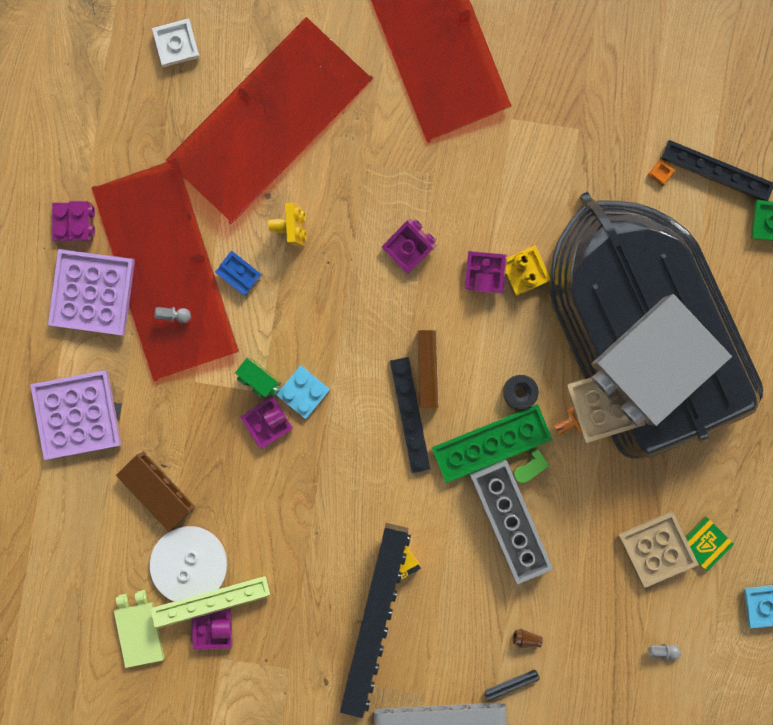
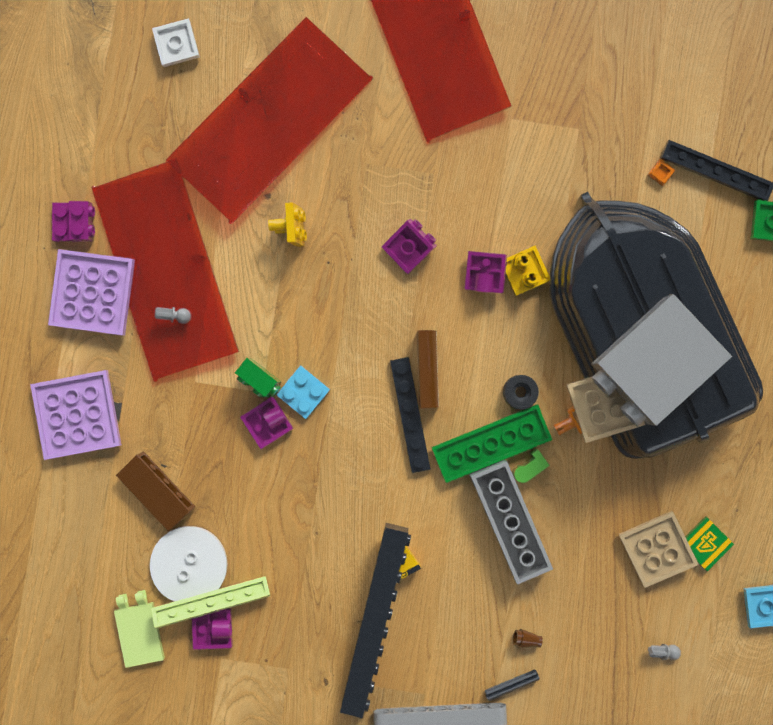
blue plate [215,250,262,296] -> none

